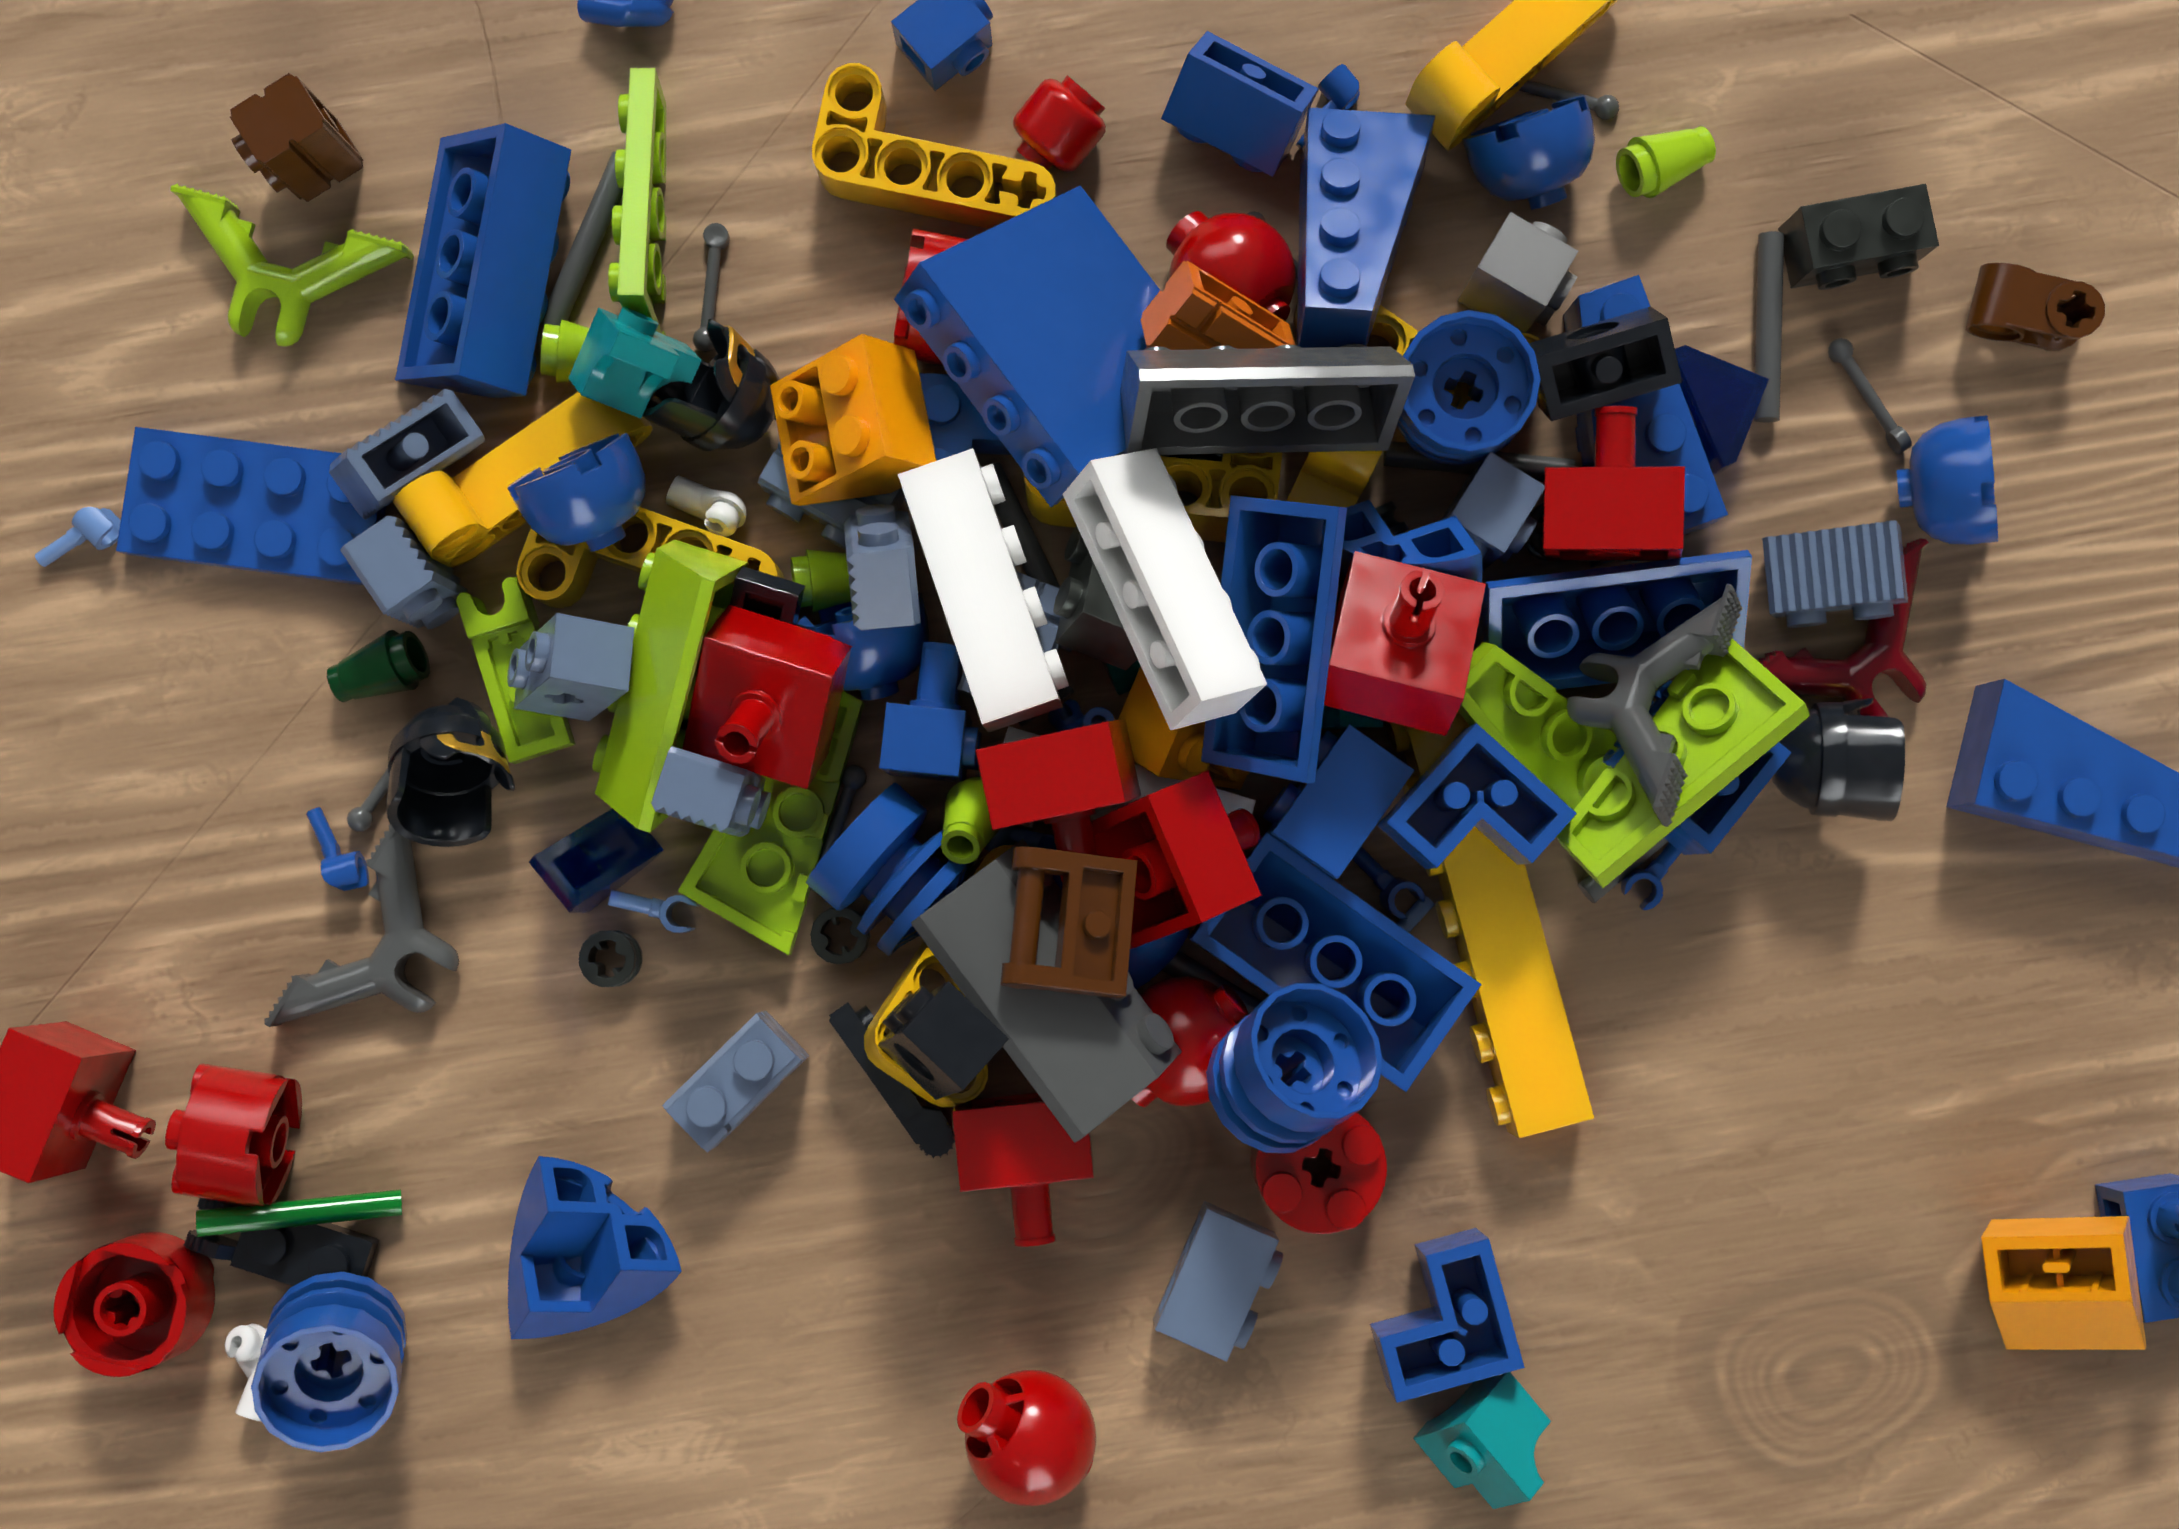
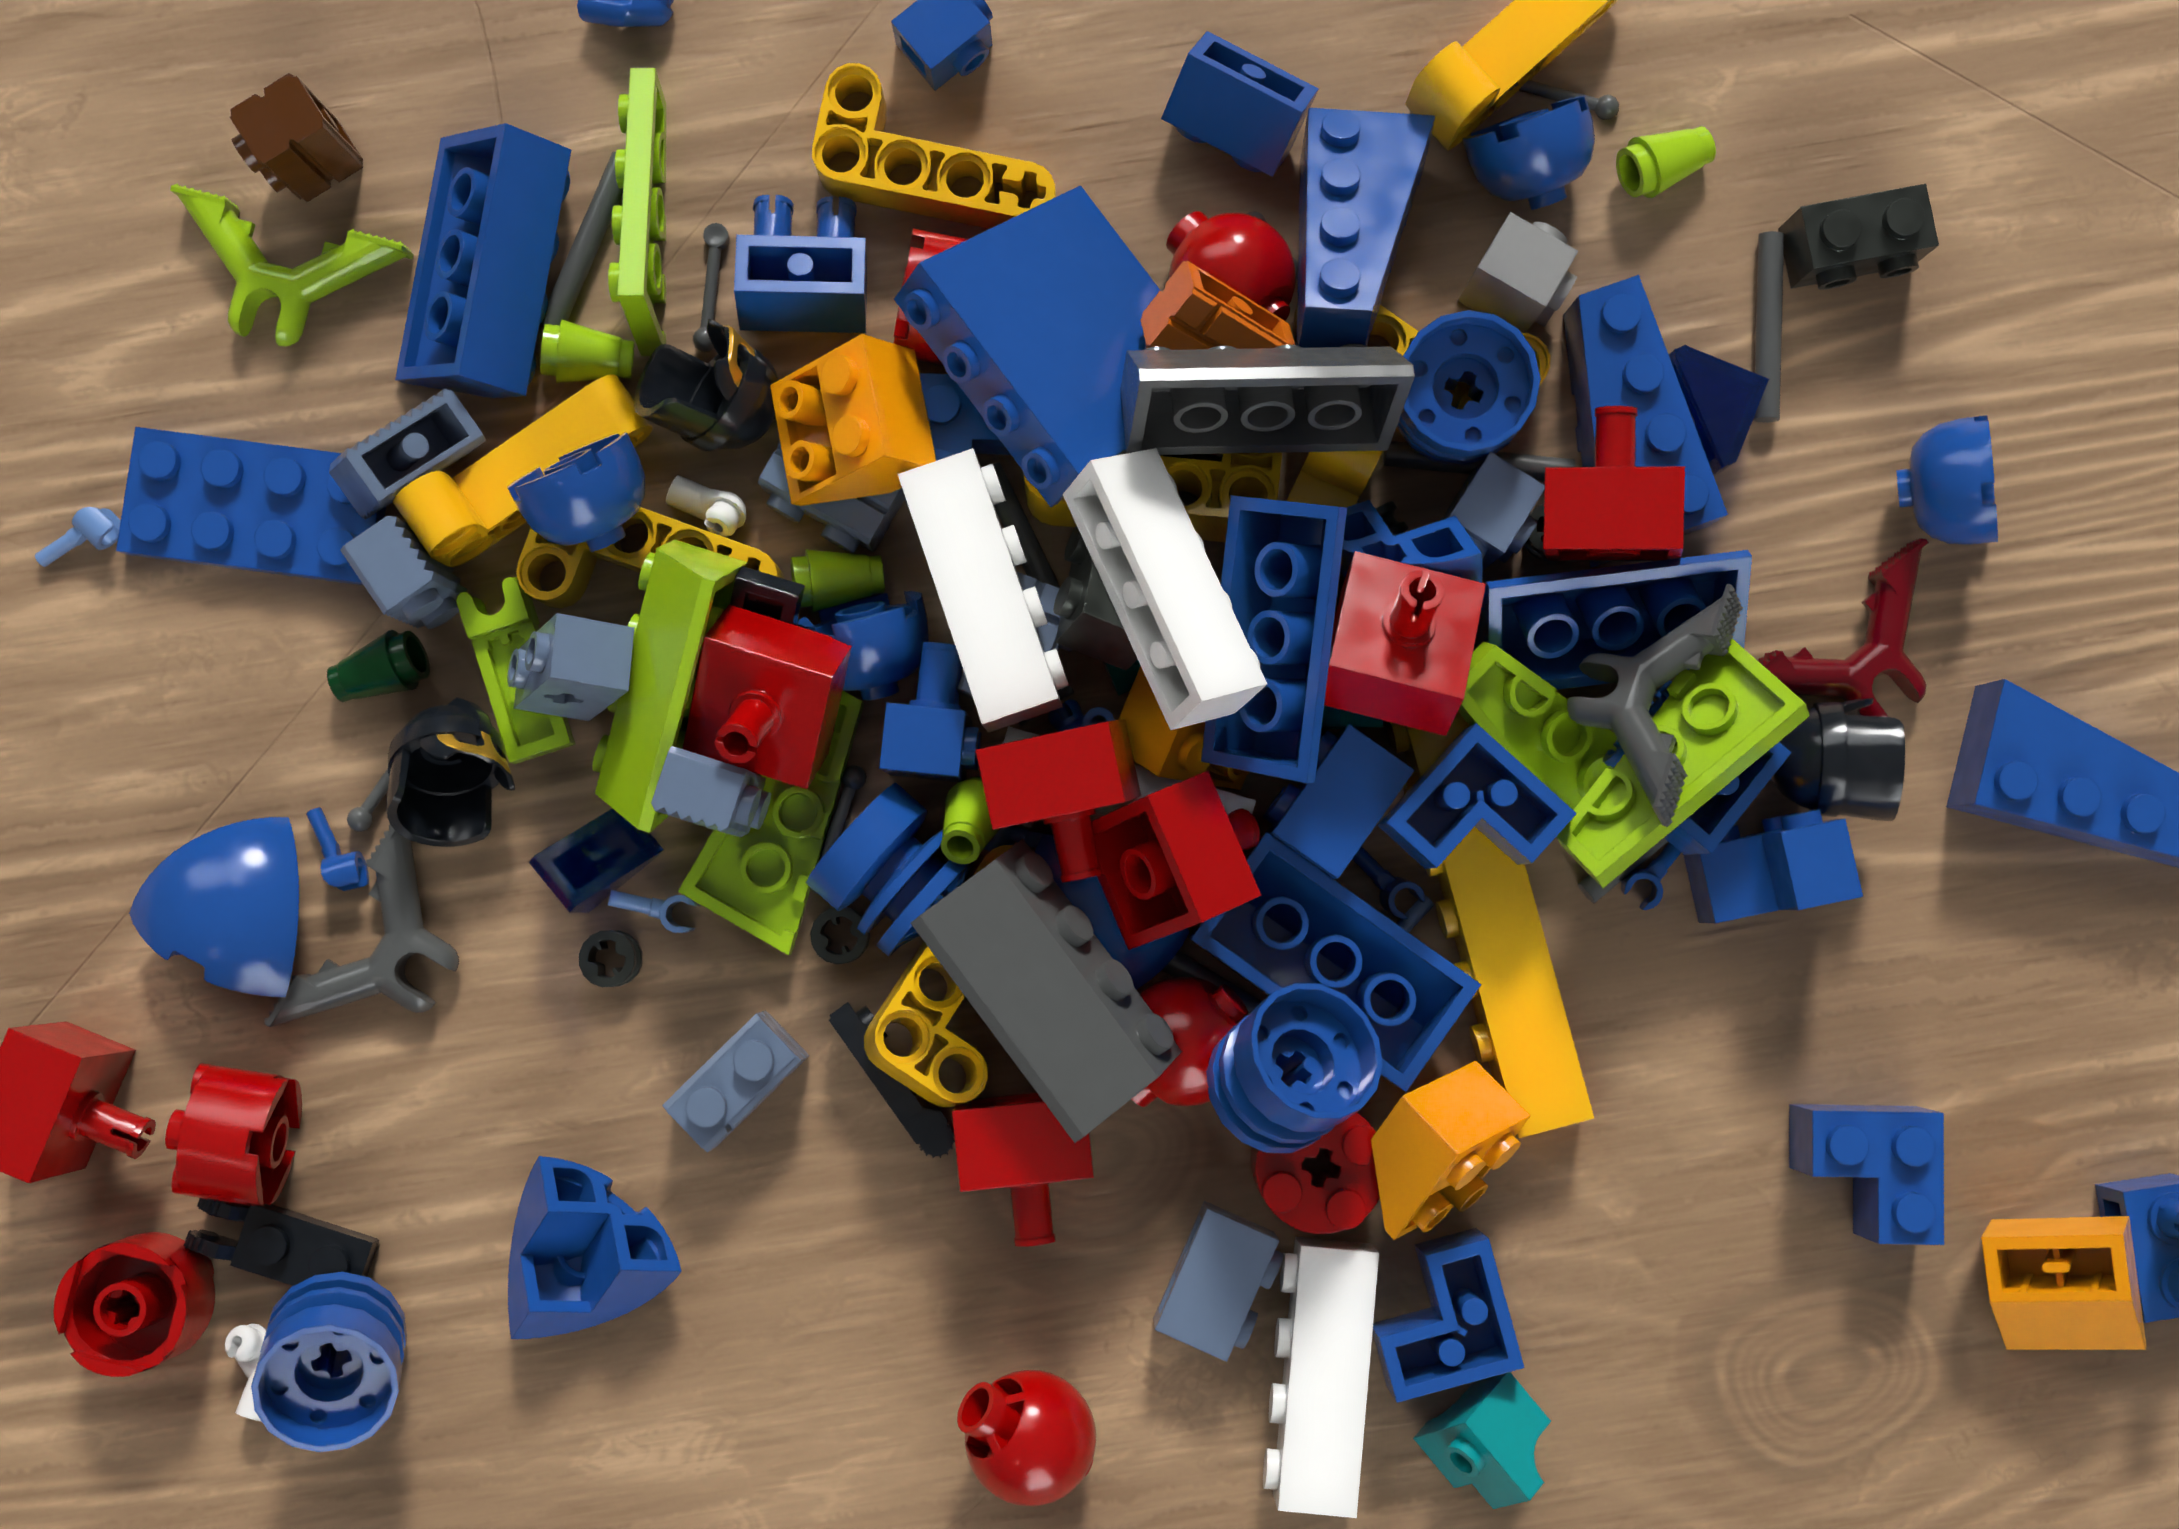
green bar [196,1189,402,1237] -> none
teal brick [568,307,701,419] -> none
sand blue brick [844,504,921,630] -> none
black brick [878,981,1009,1100] -> none
reddish brown plate [1000,847,1137,999] -> none
red head [1013,75,1106,172] -> none
blue hand [1296,64,1360,150] -> none
black brick [1529,306,1682,422] -> none
sand blue brick [1762,521,1908,628] -> none
dark grey hinge [1828,338,1912,454] -> none
reddish brown piece [1965,263,2105,351] -> none
none -> blue brick [129,817,299,998]
none -> blue brick [734,195,867,333]
none -> white brick [1263,1237,1379,1518]
none -> light orange slope [1371,1061,1531,1240]
none -> blue brick [1684,809,1863,924]
none -> blue brick [1789,1104,1944,1245]

